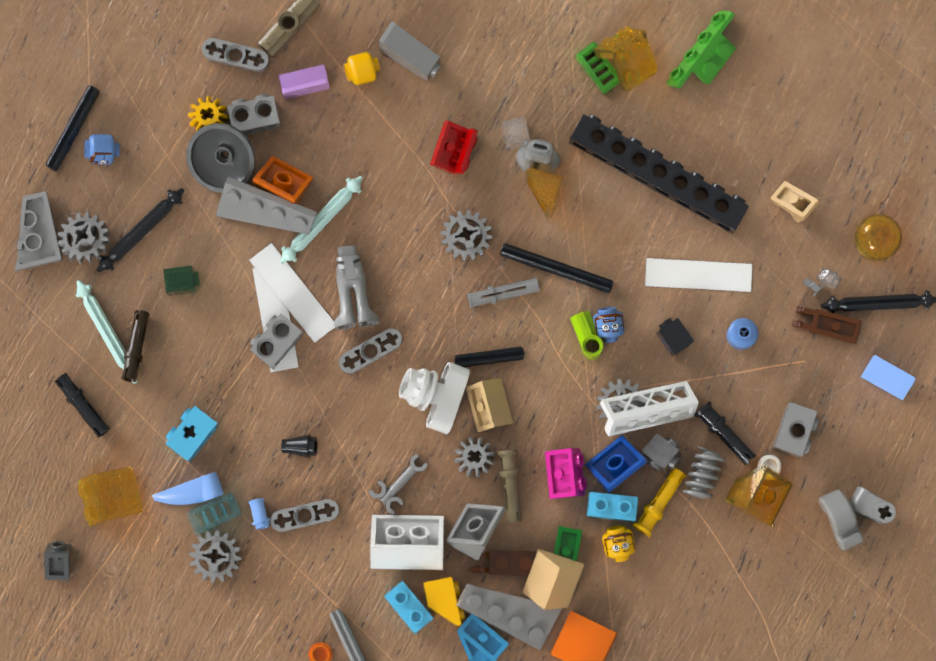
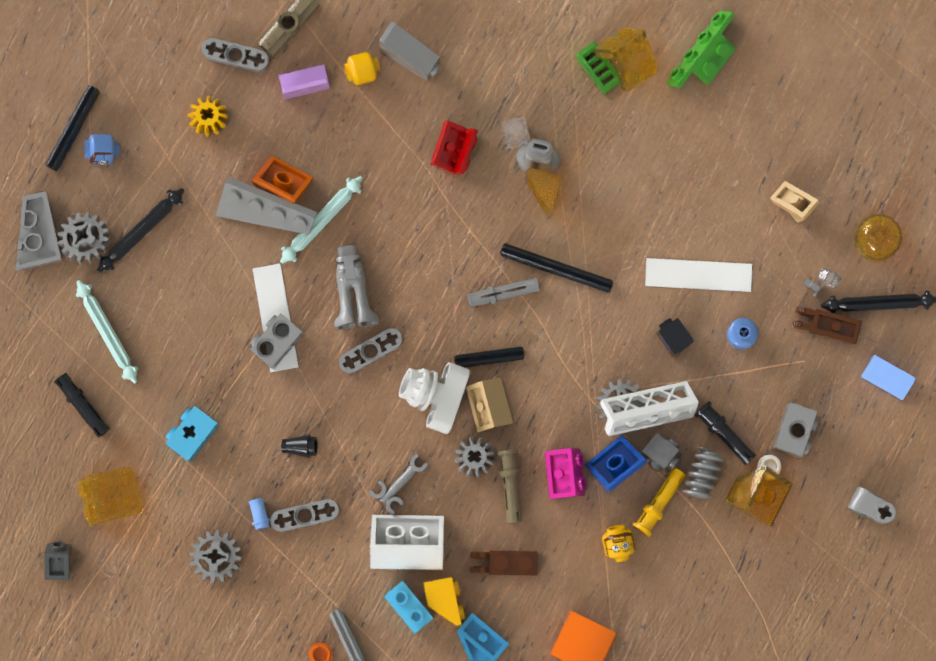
dark brown pin [121,310,150,382] -> none
light blue piece [152,472,224,505] -> none
clear green brick [163,266,200,296] -> none
dark grey dish [186,123,256,193] -> none
clear light blue slope [187,493,242,536] -> none
light grey brick [227,94,281,135] -> none
white sticker [249,243,335,343] -> none
light grey gear [441,210,492,262] -> none
light grey slope [446,503,506,561] -> none
light grey wing [456,584,562,650] -> none
tan slope [523,549,584,610] -> none
green plate [553,526,582,562] -> none
black brick [569,114,749,234] -> none
lime piece [570,311,603,360] -> none
medium azure brick [586,492,638,522] -> none
medium blue head [593,307,625,343] -> none
light grey animal [818,489,863,551] -> none

